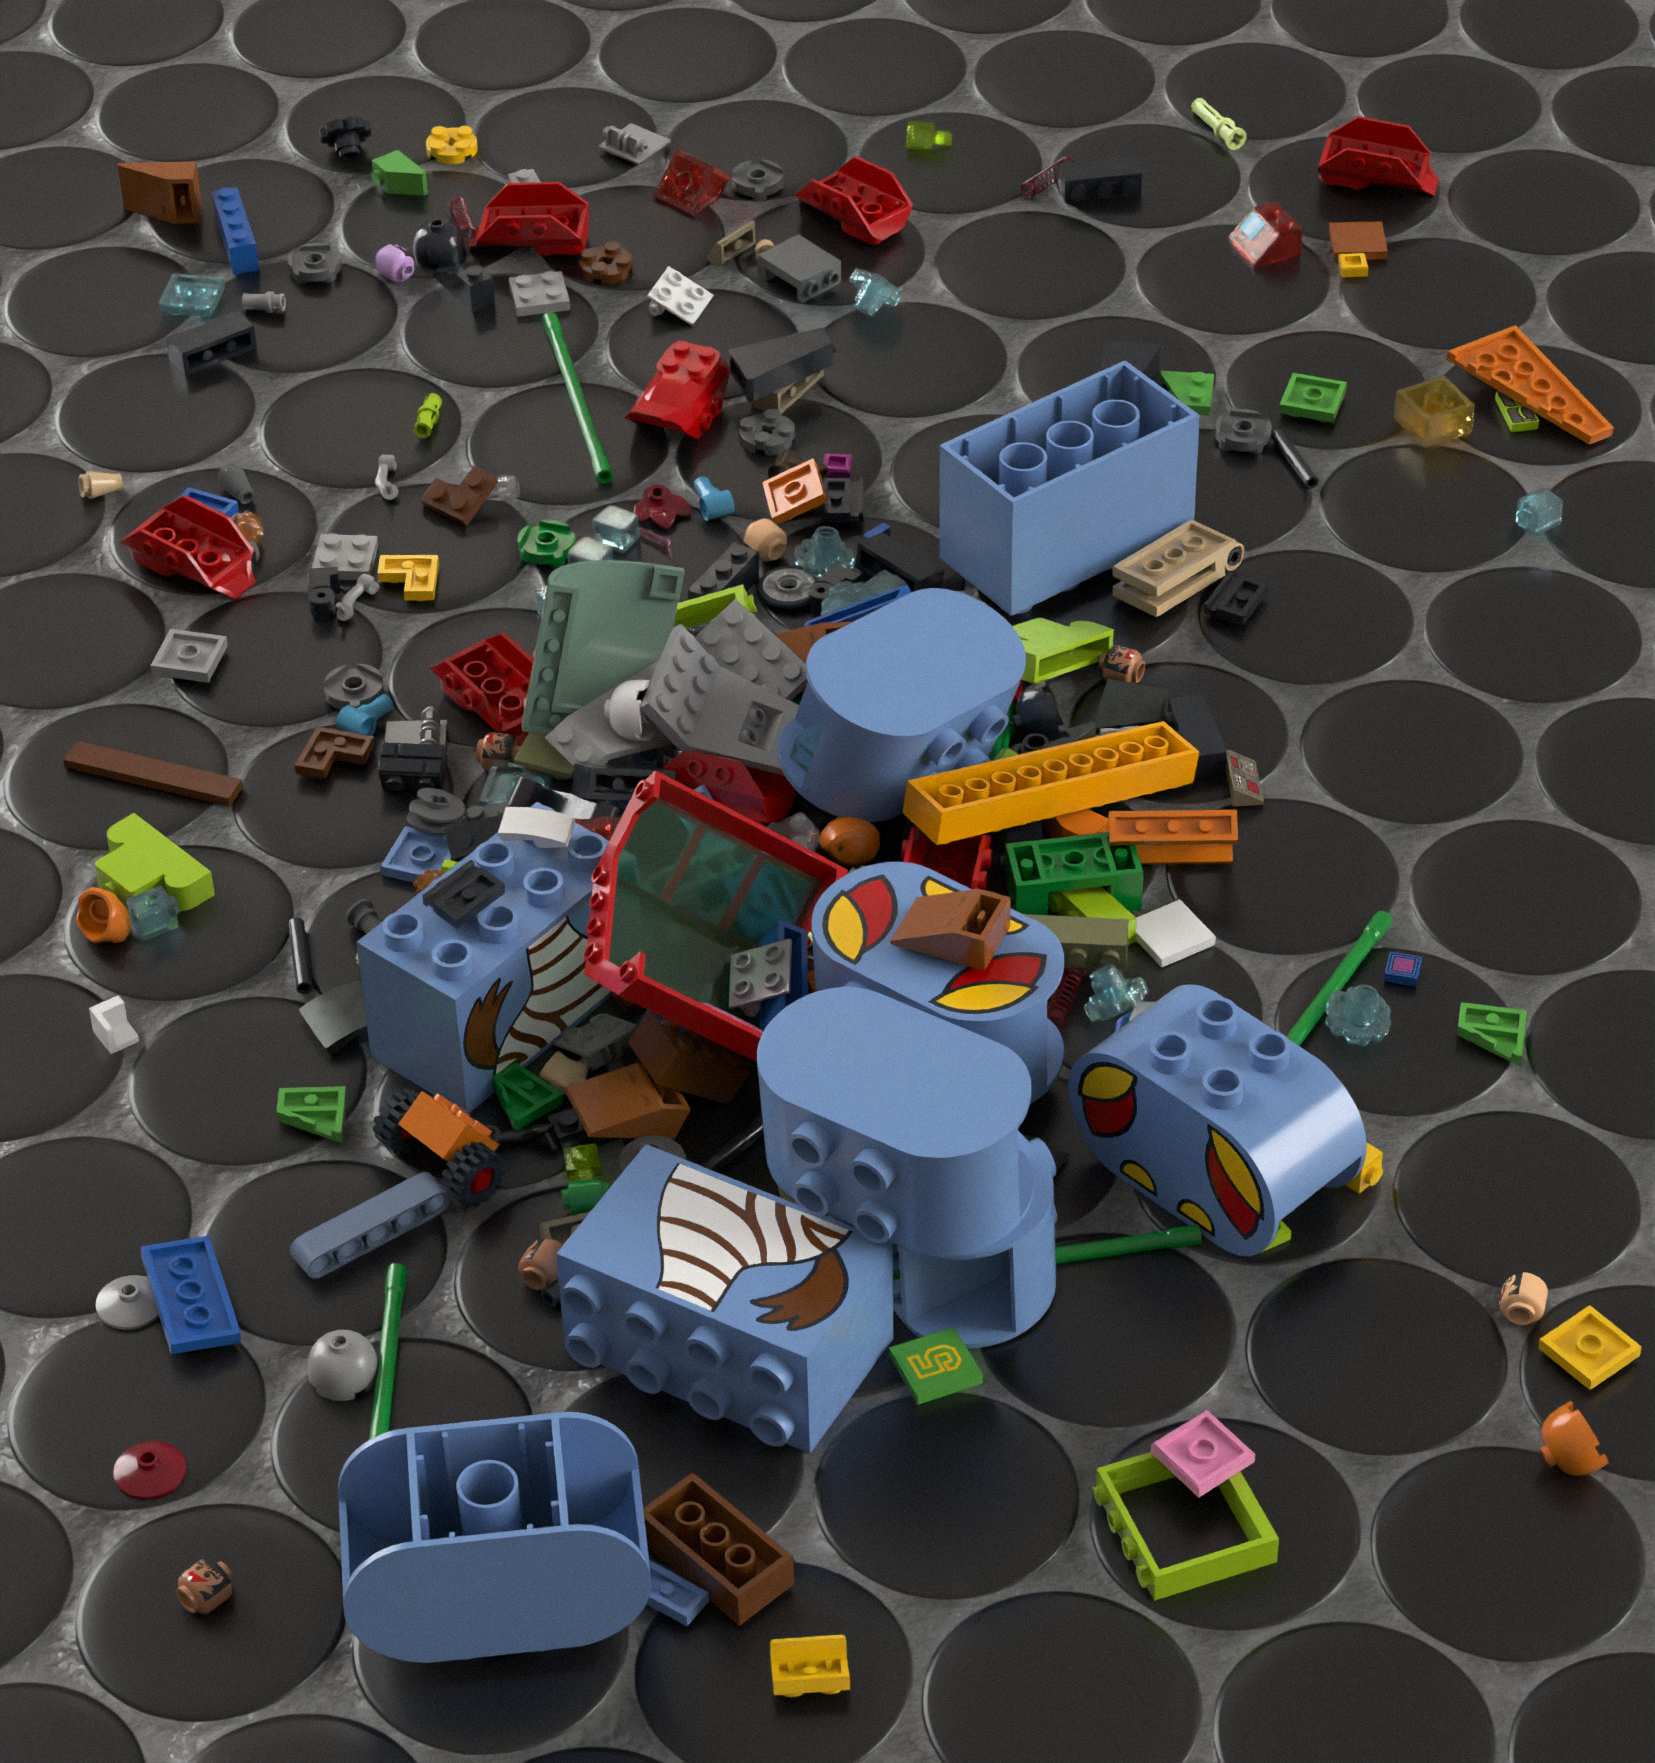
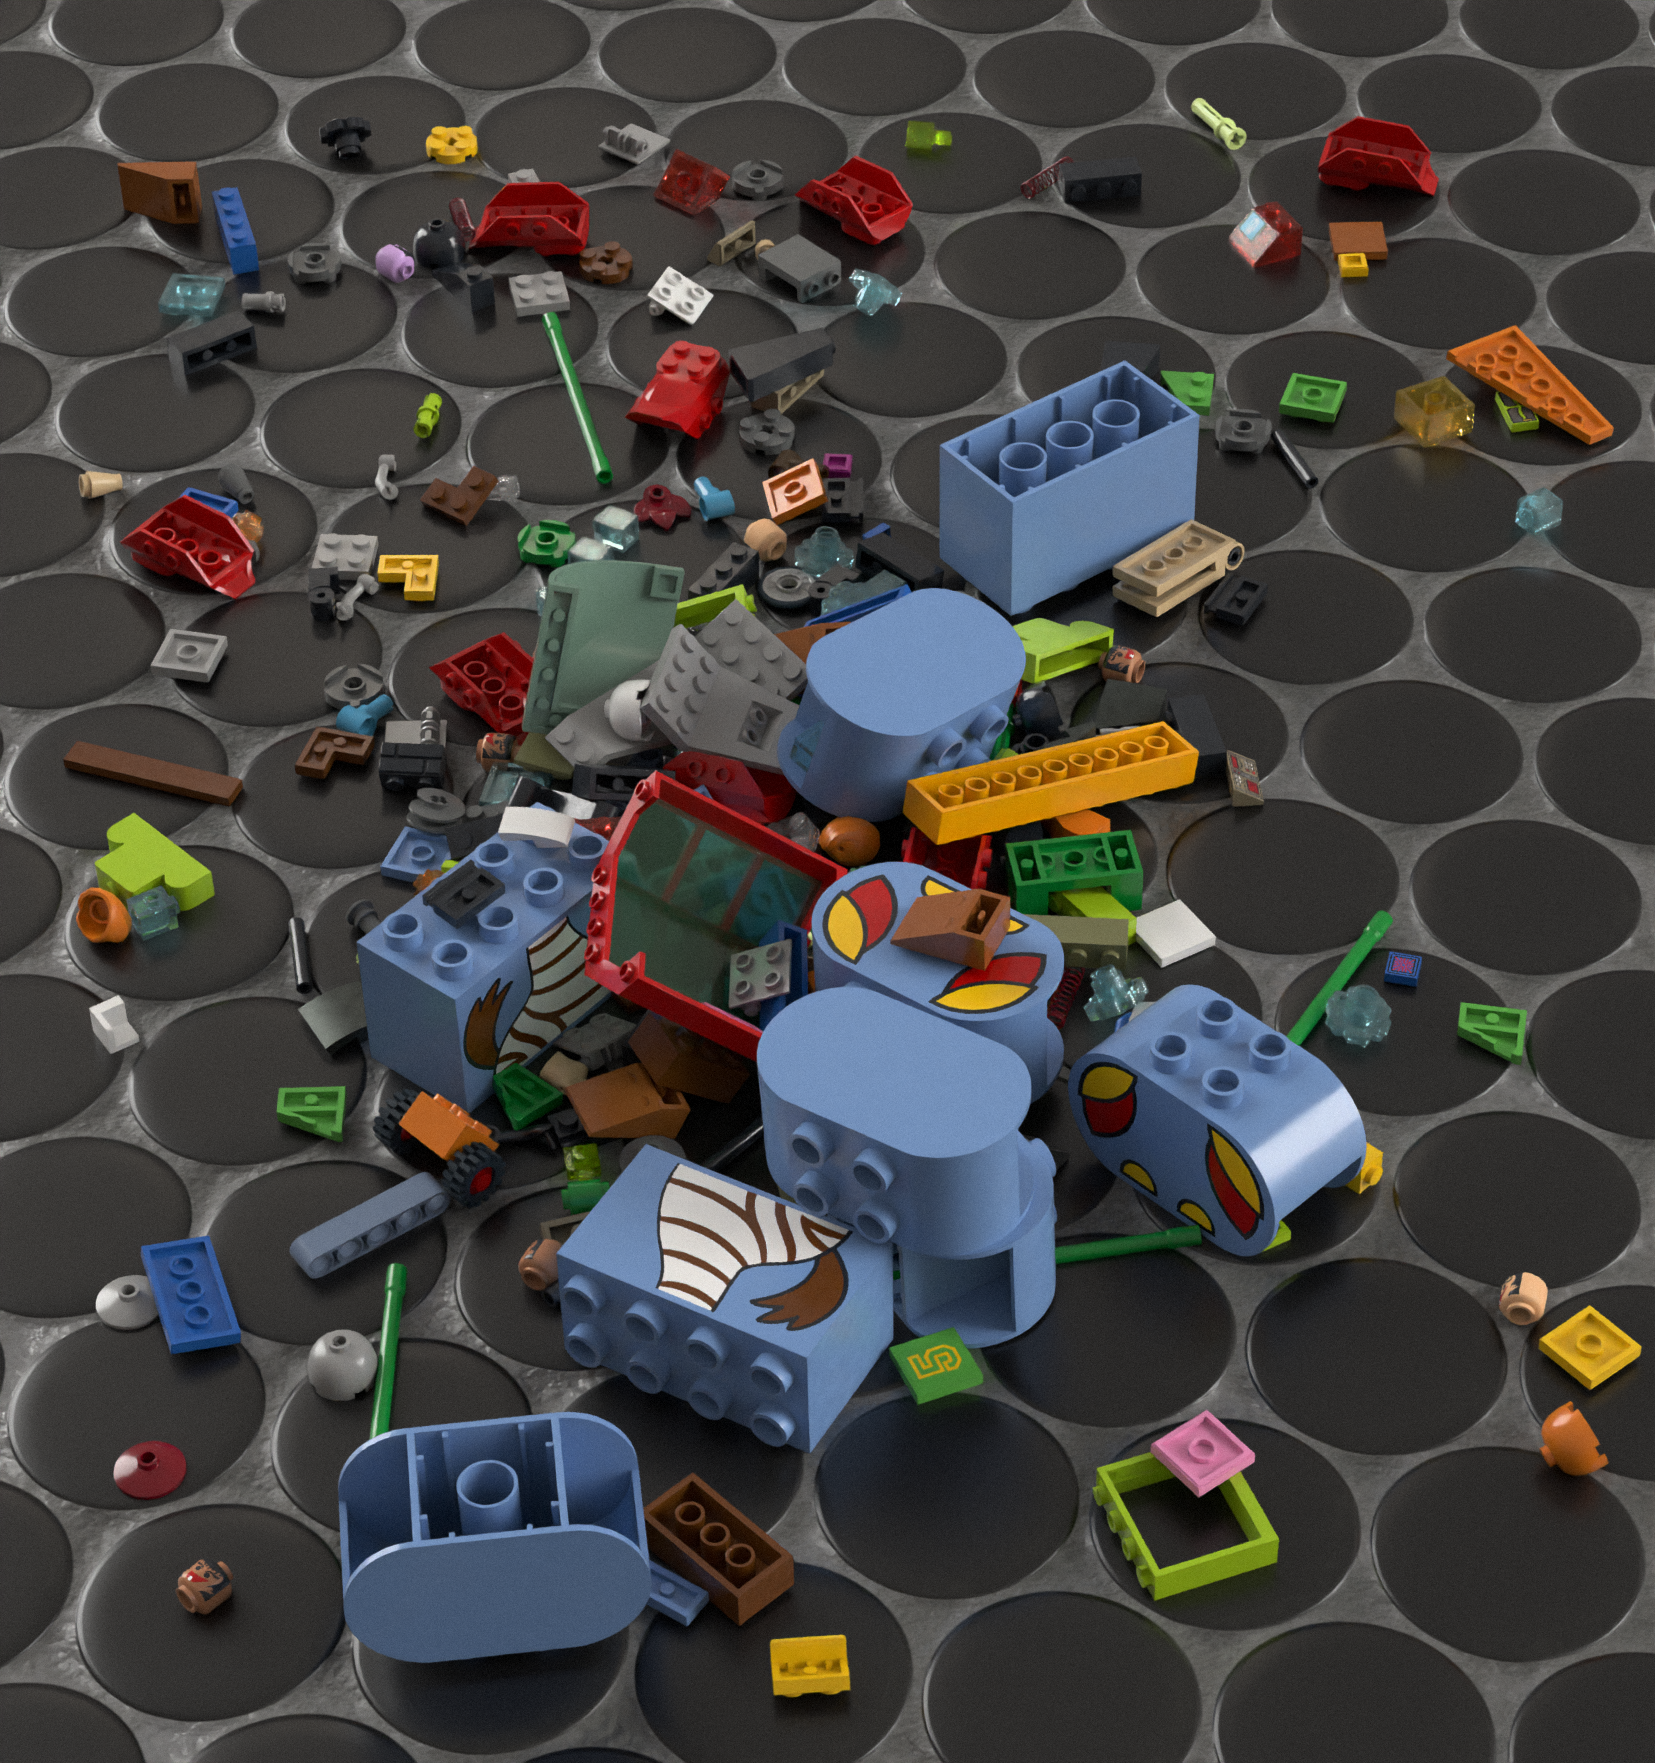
bright green slope [371,150,428,196] -> none
clear pink hinge [620,518,671,547] -> none
orange window [1106,810,1238,864] -> none

